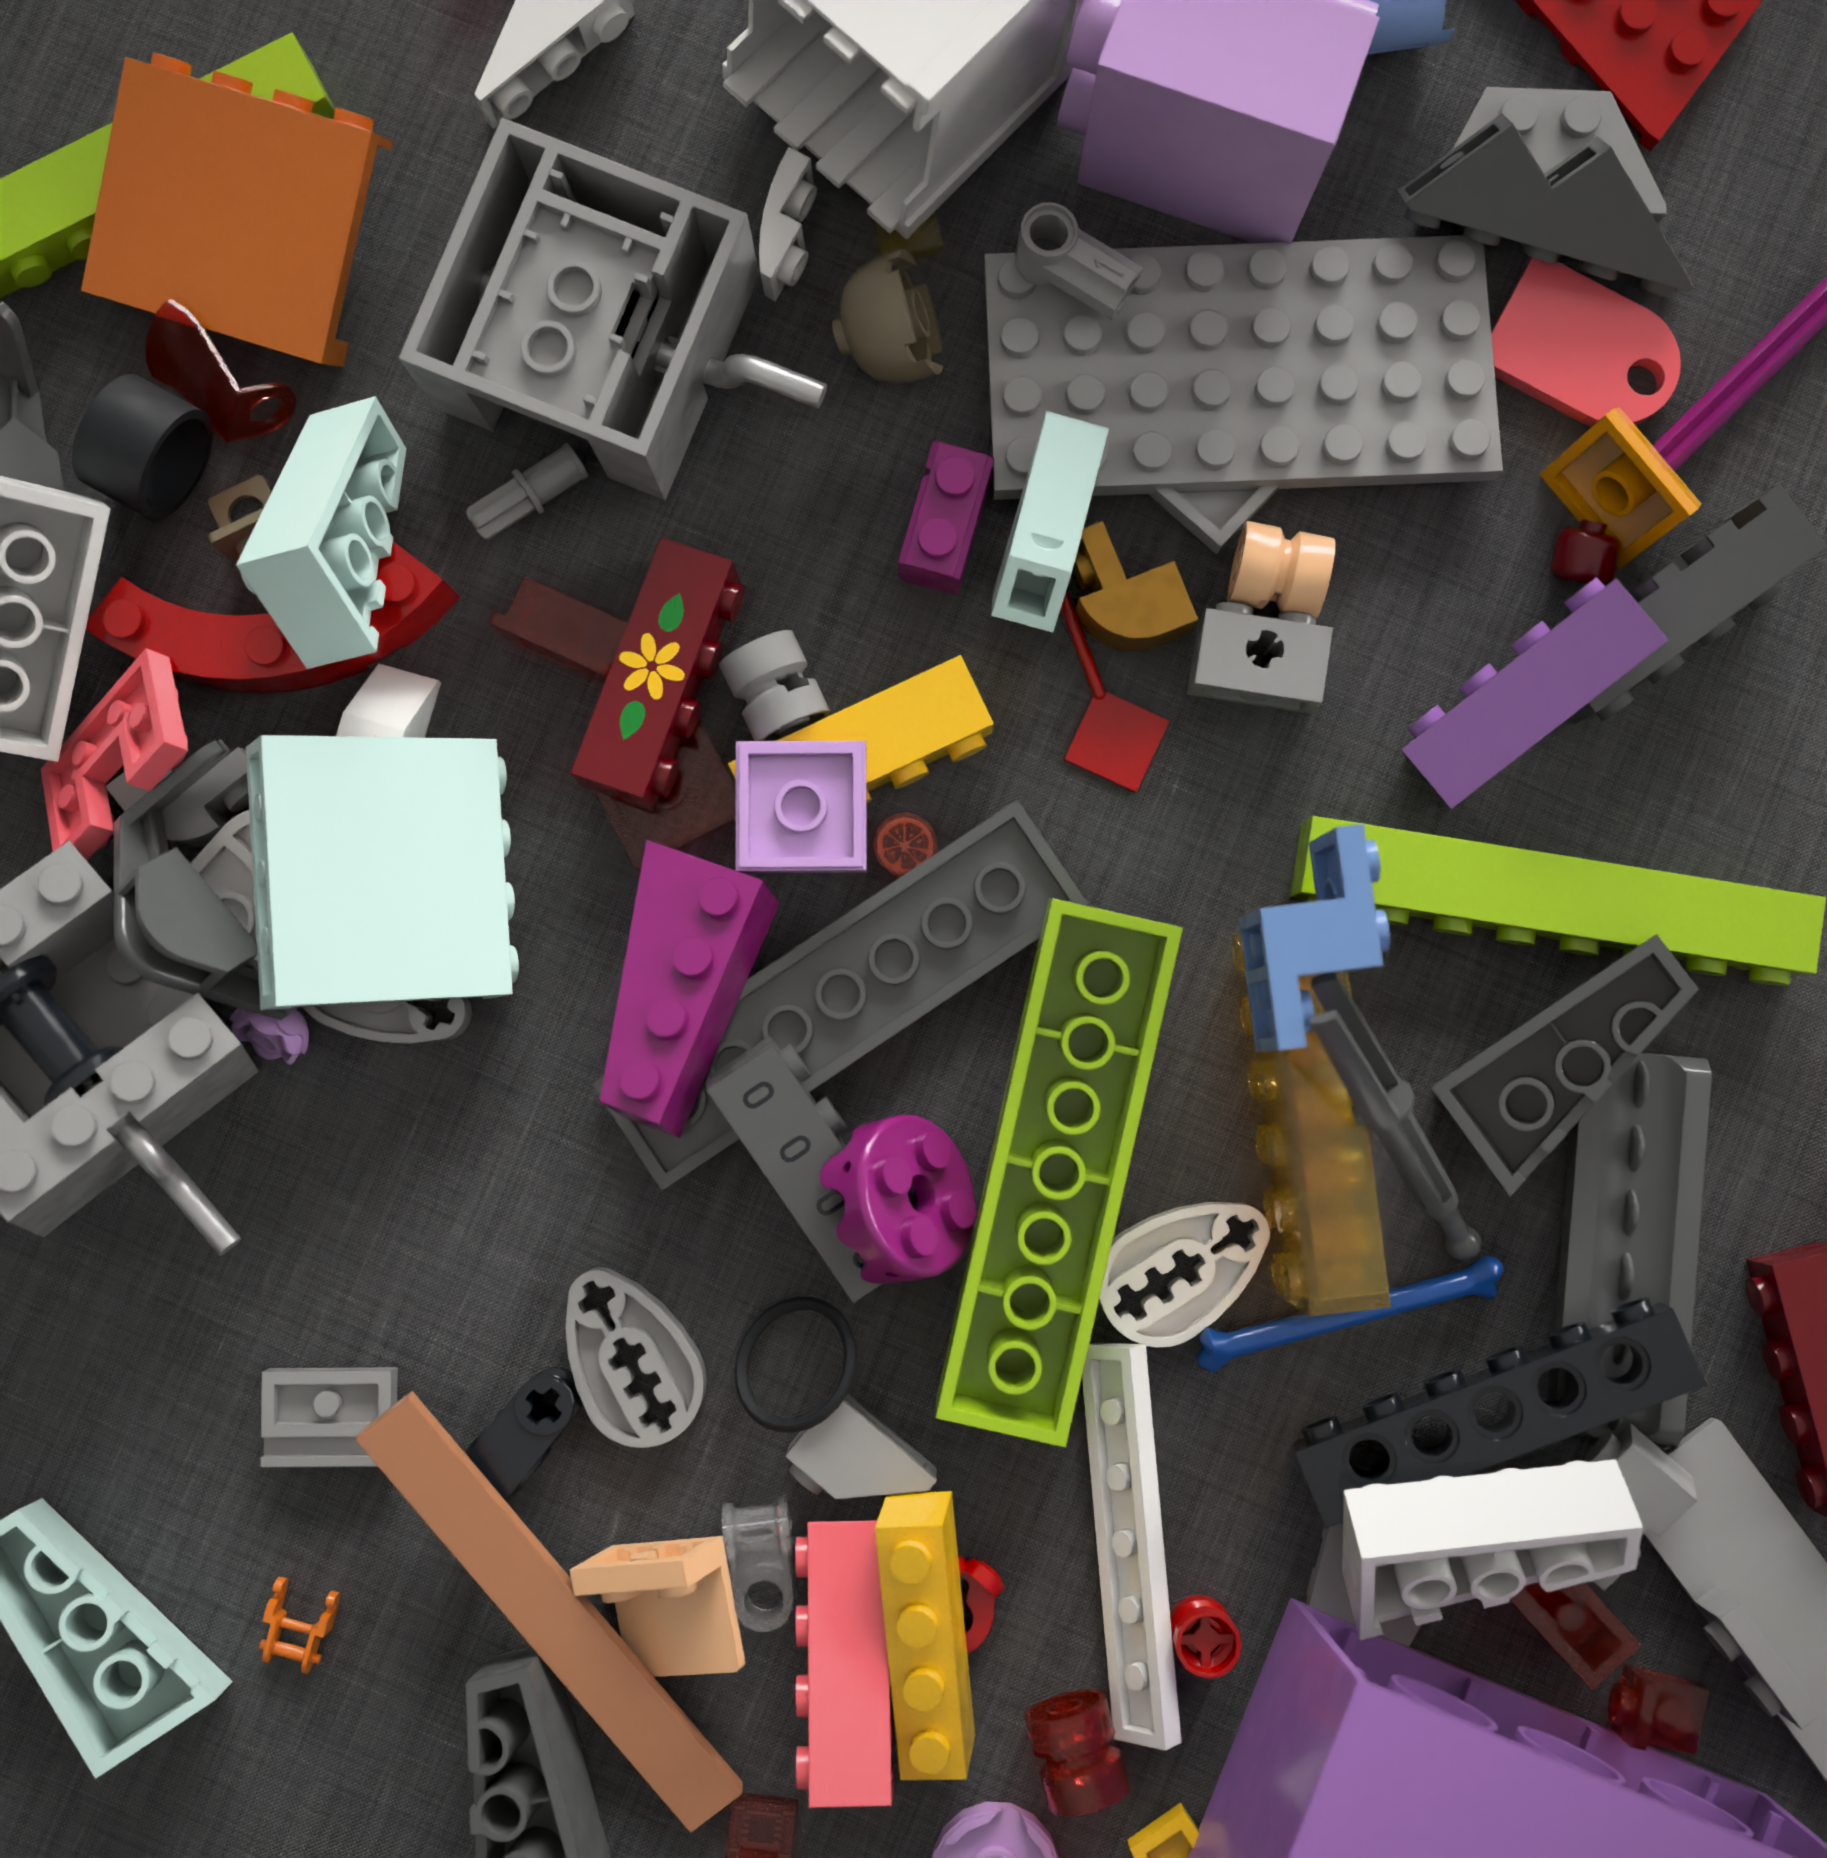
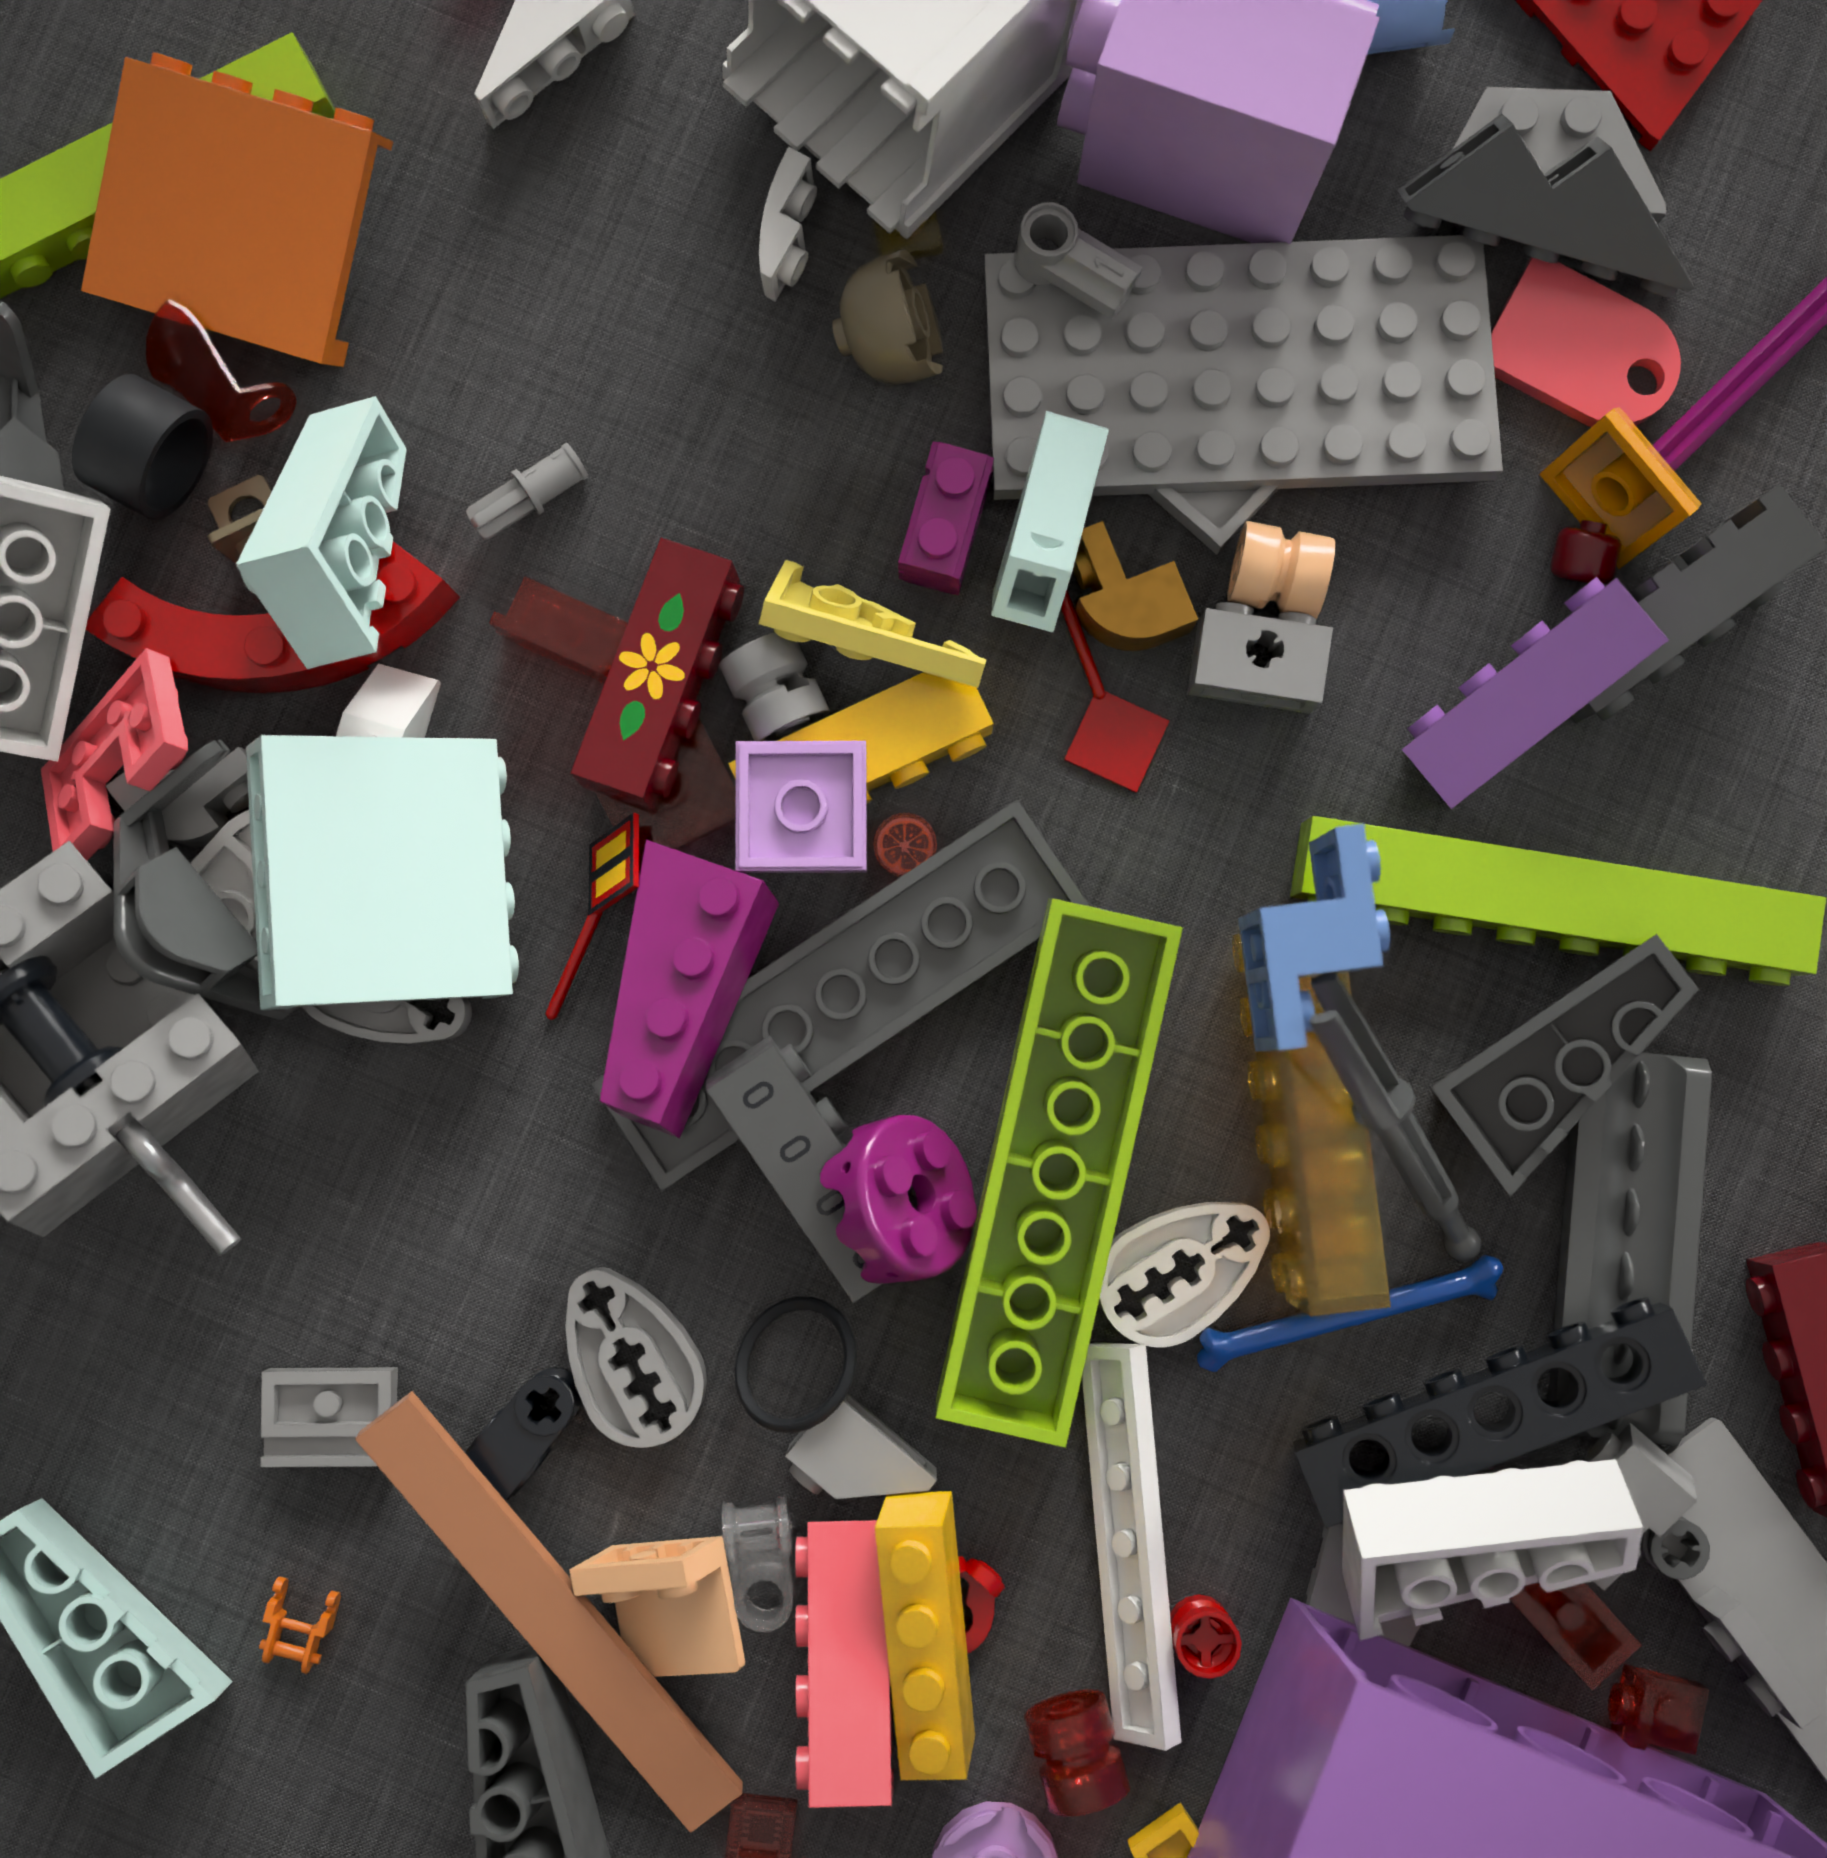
lavender plate [230,1008,309,1065] -> none
light grey piece [398,117,827,501] -> none
none -> piece [545,812,639,1020]
none -> light yellow wing [759,560,986,688]
none -> dark grey bush [1640,1517,1710,1580]

